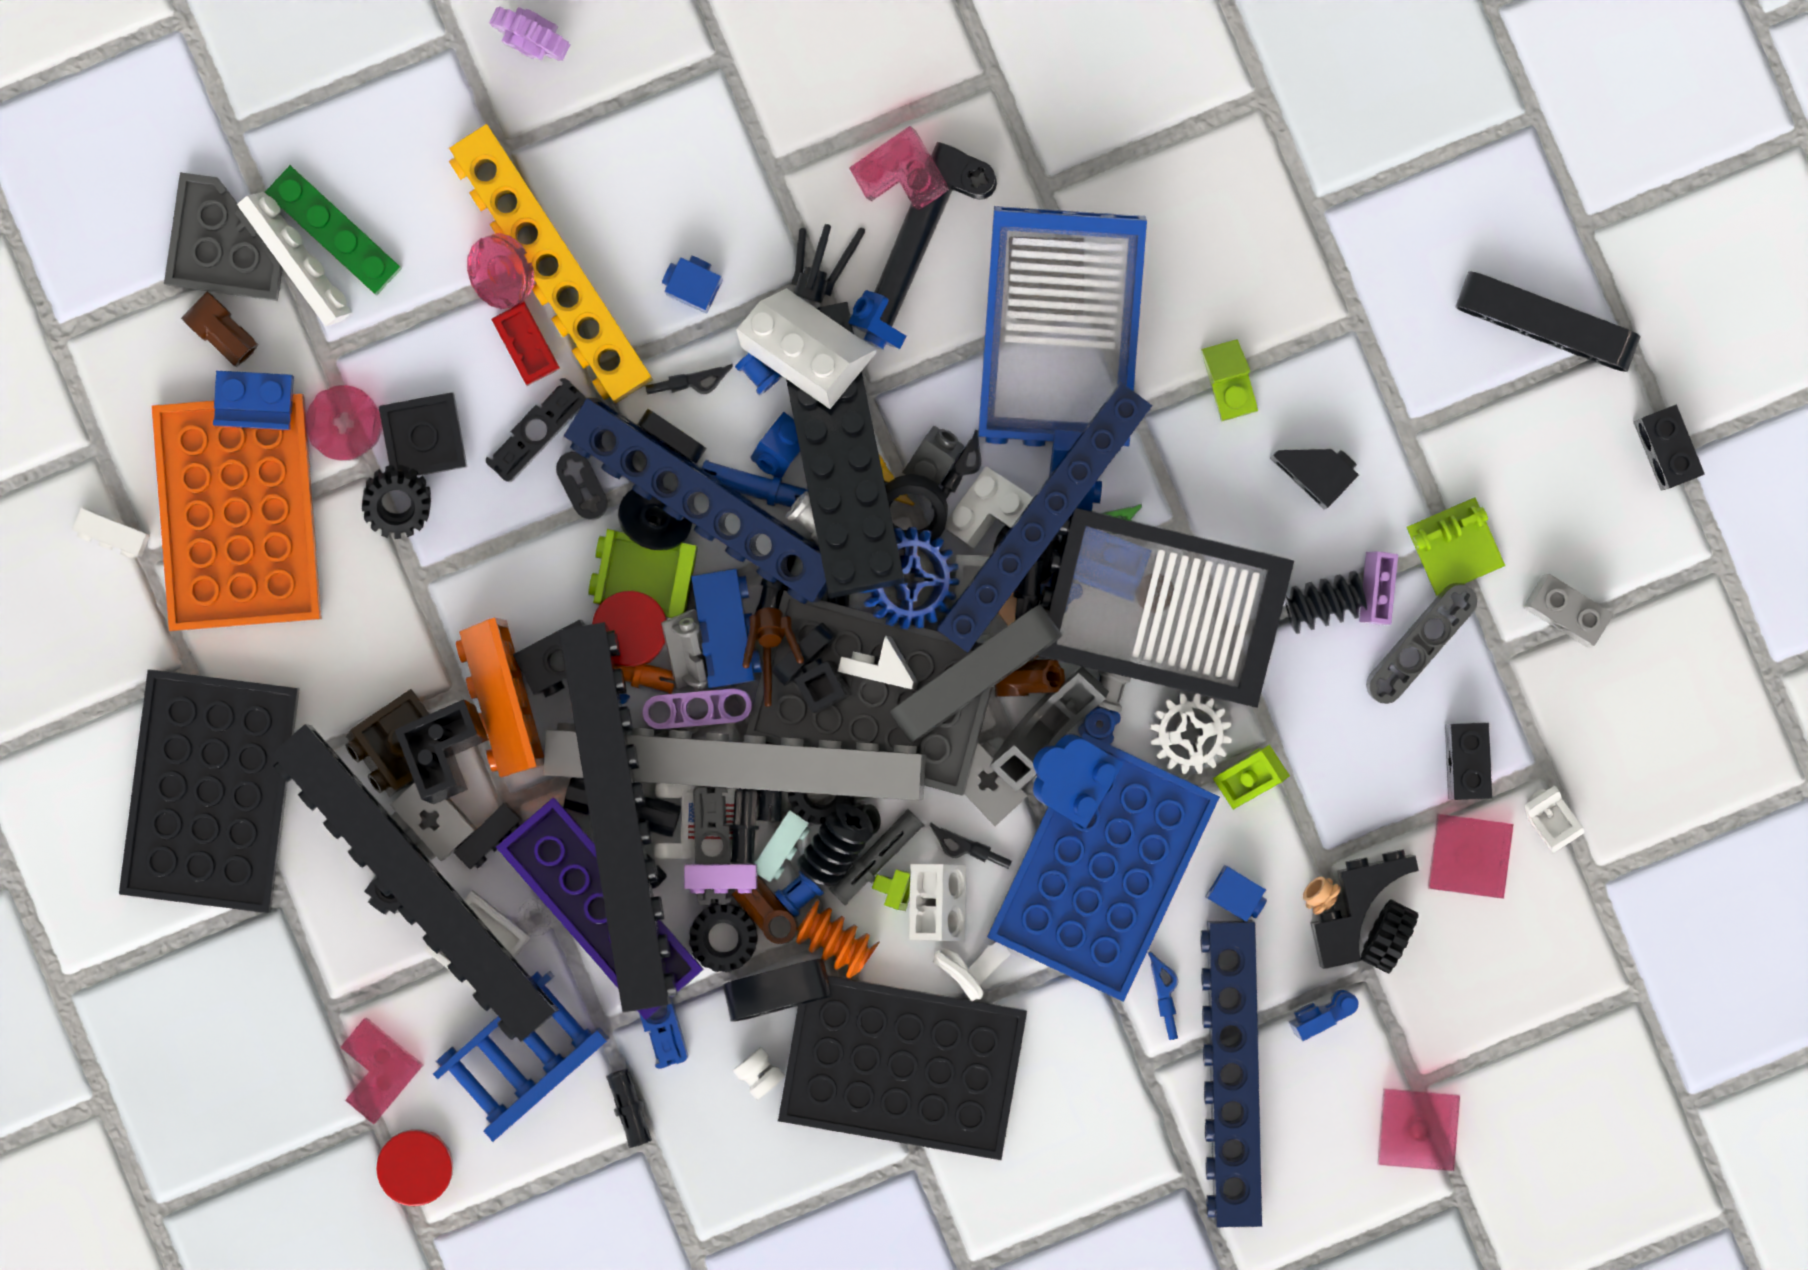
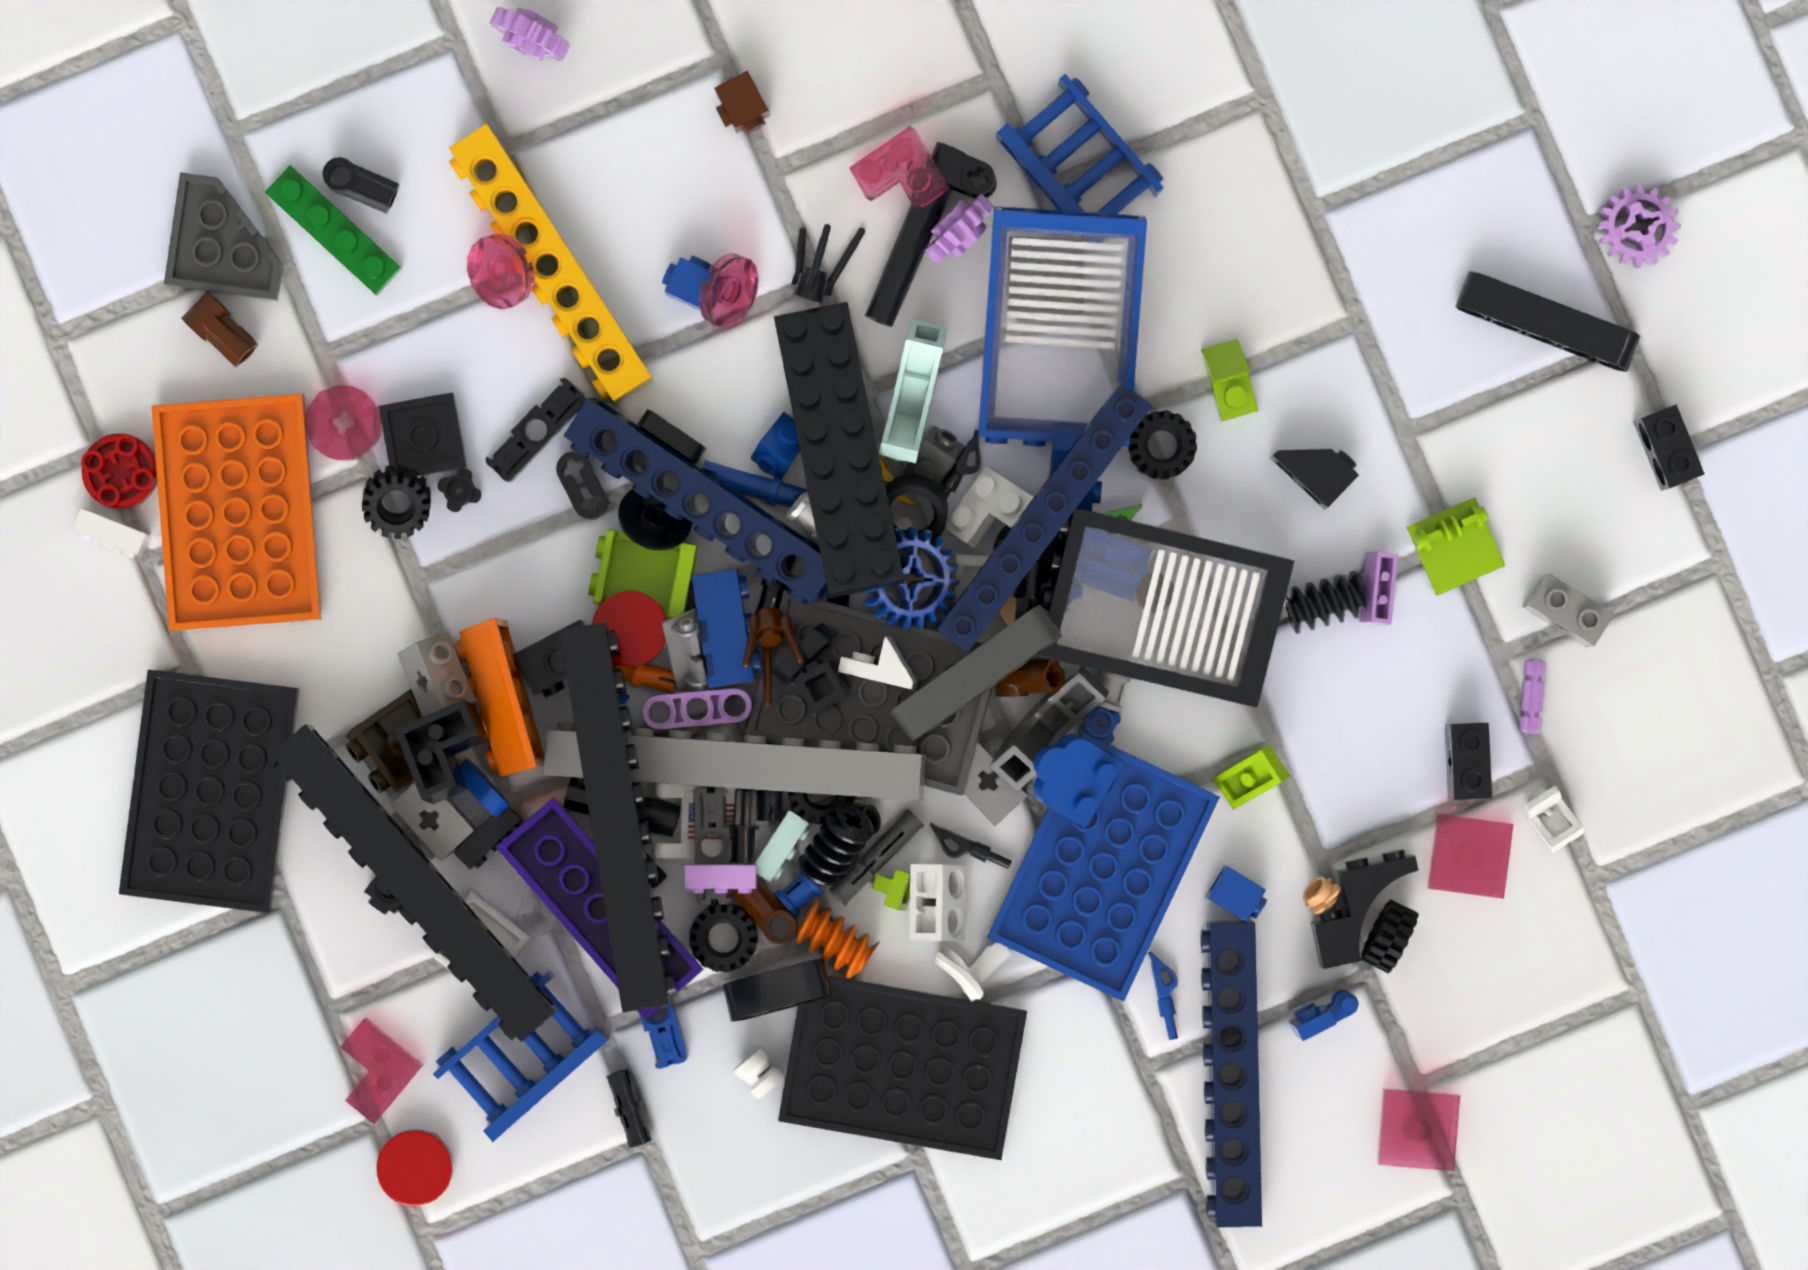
blue plate [213,370,294,431] -> none
white plate [237,192,352,326] -> none
red plate [491,302,560,386] -> none
black hand [645,363,733,395] -> none
blue bush [735,353,783,396] -> none
white slope [737,288,877,409] -> none
blue bracket [848,290,907,350] -> none
white gear [1149,693,1232,774] -> none
dark grey beam [1366,583,1477,704] -> none
none -> red tile [81,433,157,509]
none -> black piece [322,157,400,214]
none -> light grey brick [398,631,476,717]
none -> black plate [437,468,482,512]
none -> blue beam [459,758,511,818]
none -> clear pink tile [699,253,759,329]
none -> reddish brown brick [714,70,770,134]
none -> light aqua arch [879,319,948,463]
none -> lavender gear [925,194,994,264]
none -> blue fence [996,74,1164,251]
none -> black tyre [1128,410,1197,480]
none -> lavender axle [1519,659,1546,733]
none -> lavender gear [1596,185,1681,268]

